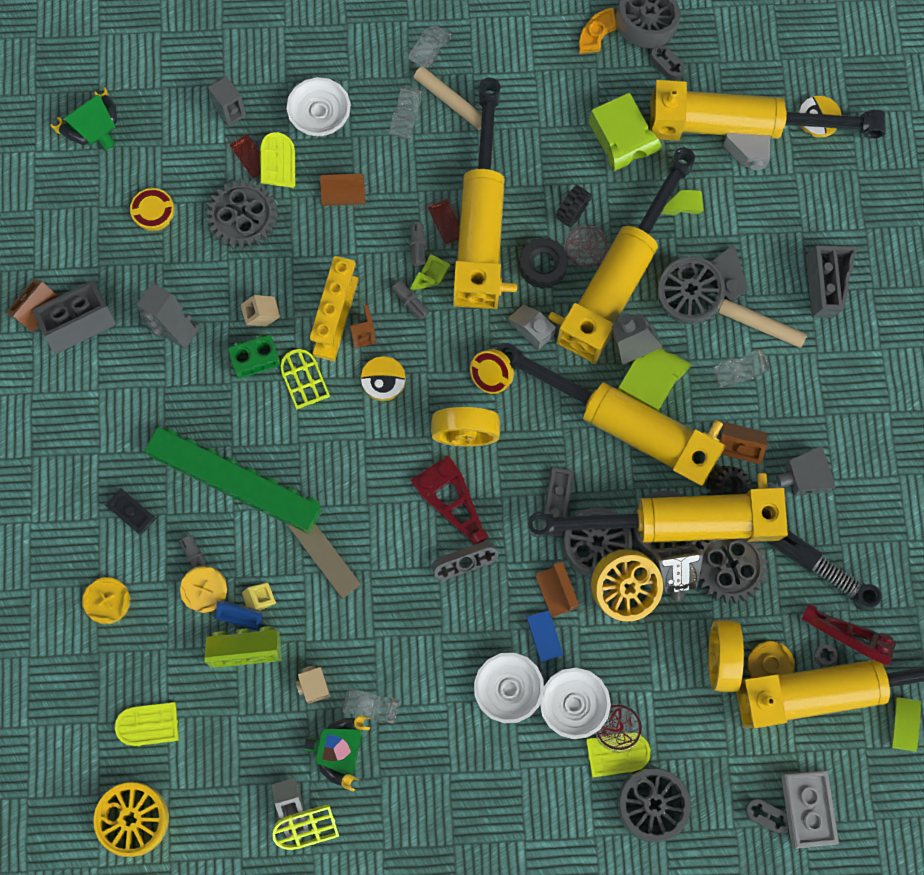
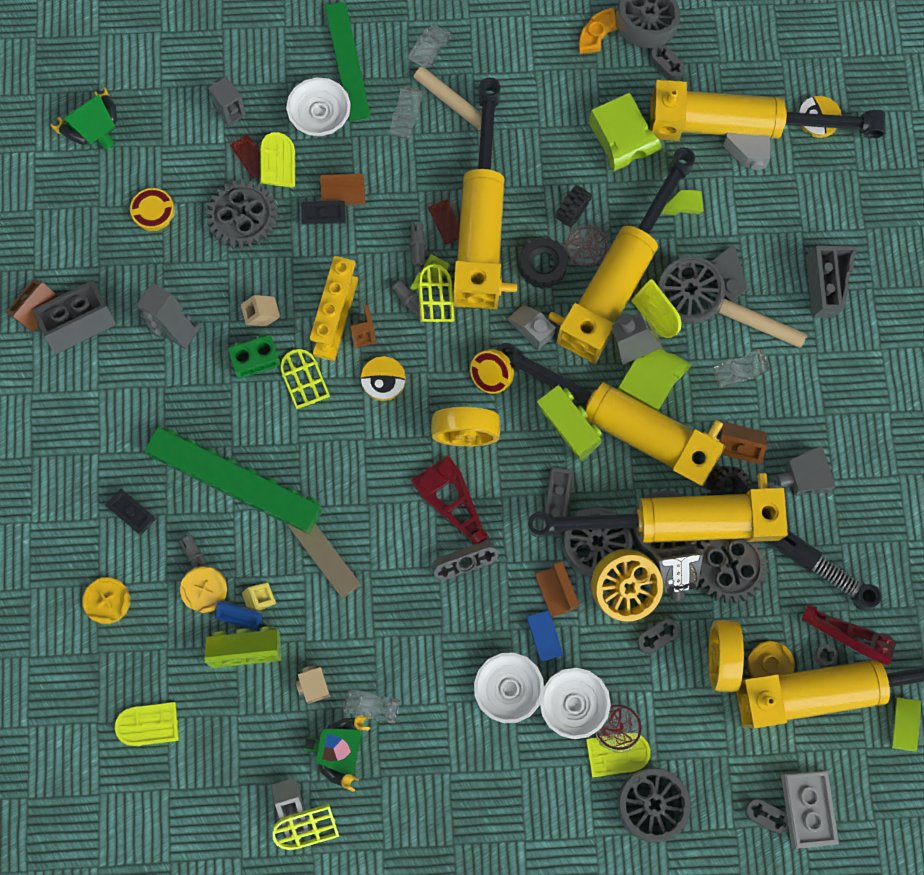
yellow piece [94,782,169,857] -> none
none -> black plate [301,201,346,225]
none -> green tile [325,1,371,122]
none -> neon yellow window [418,264,454,323]
none -> lime slope [537,385,602,462]
none -> neon yellow window [631,279,681,338]
none -> dark grey beam [637,619,679,654]

